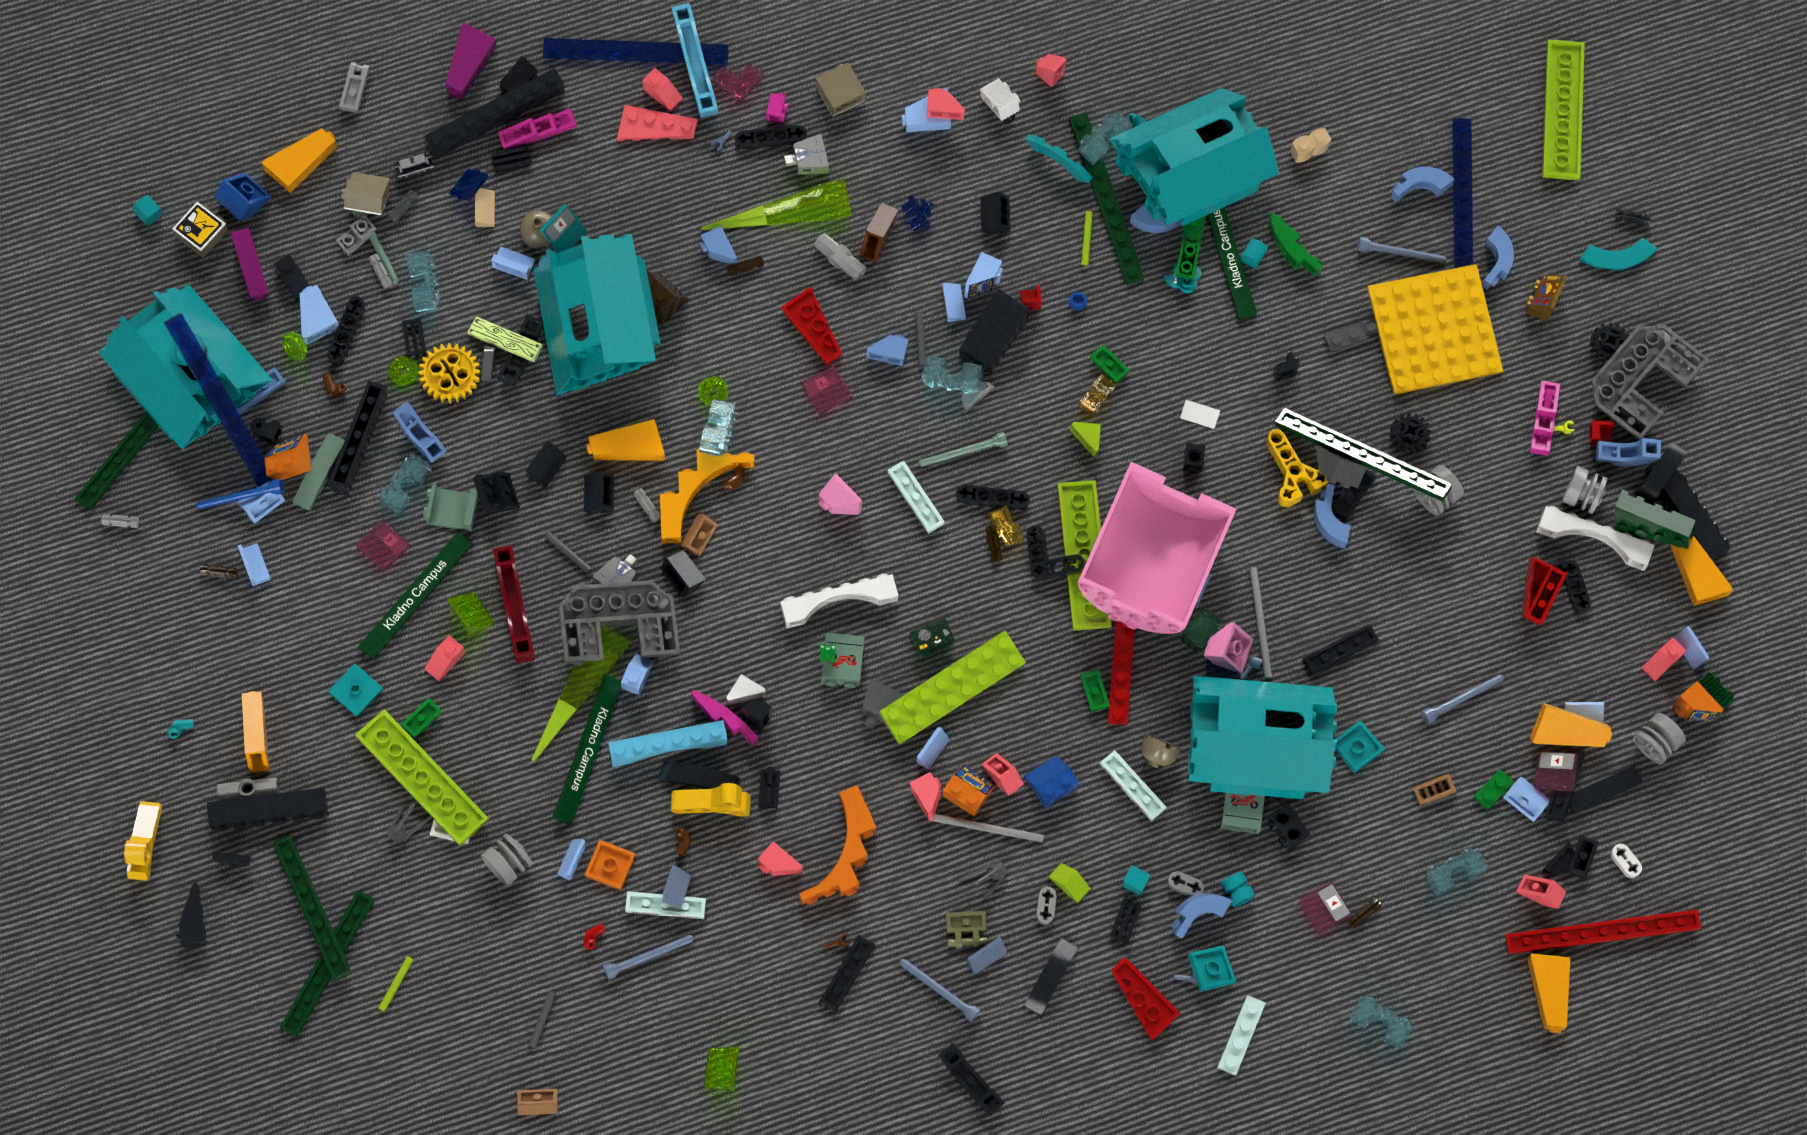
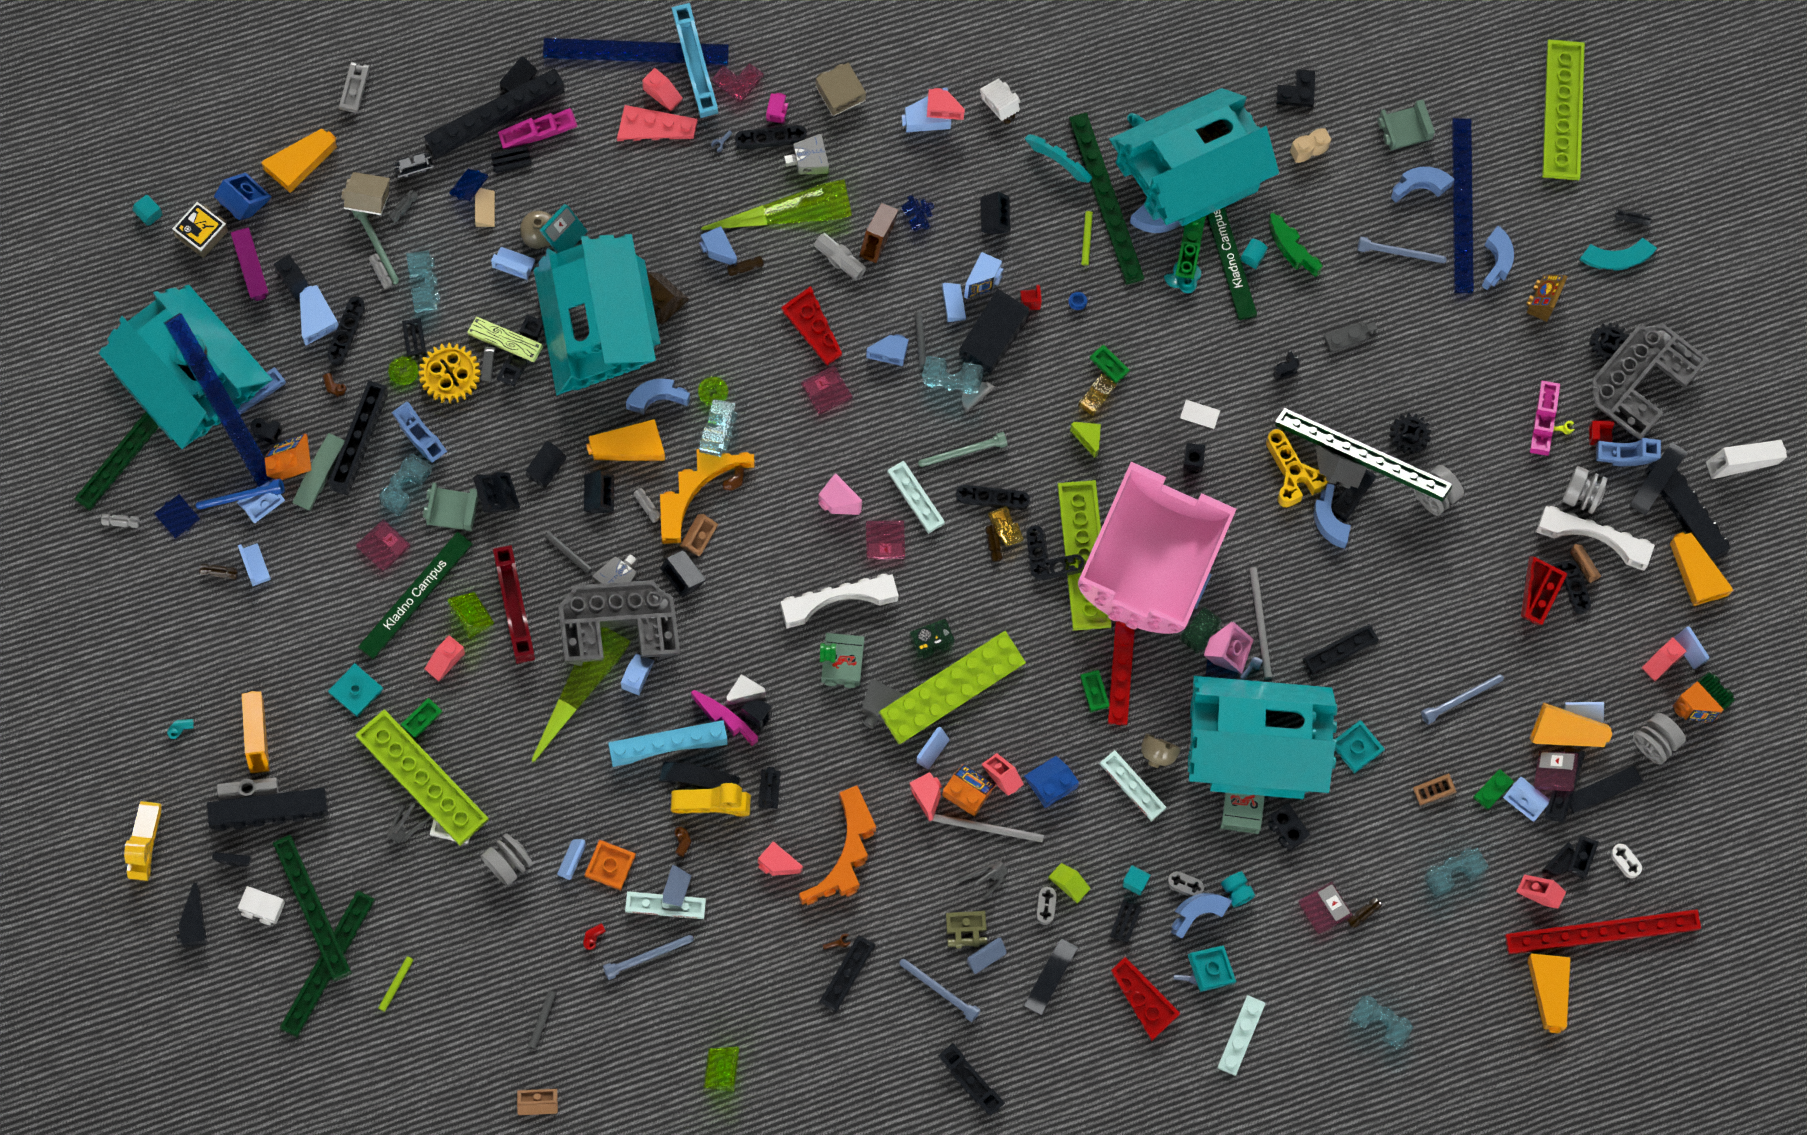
clear neon green gear [282,331,308,361] -> none
light grey slope [336,215,376,256] -> none
magenta slope [446,22,497,100] -> none
dark green tile [552,674,621,825] -> none
coral slope [1035,54,1066,87] -> none
clear light blue arch [1078,110,1133,165] -> none
yellow plate [1367,264,1503,395] -> none
dark green wedge [1615,489,1696,549] -> none
none -> clear blue piece [154,494,200,539]
none -> white brick [238,886,285,925]
none -> medium blue arch [626,379,690,415]
none -> clear pink tile [866,521,905,559]
none -> black plate [1276,69,1315,107]
none -> sand green panel [1378,99,1435,151]
none -> medium nougat slope [1570,544,1601,583]
none -> white slope [1706,440,1787,479]

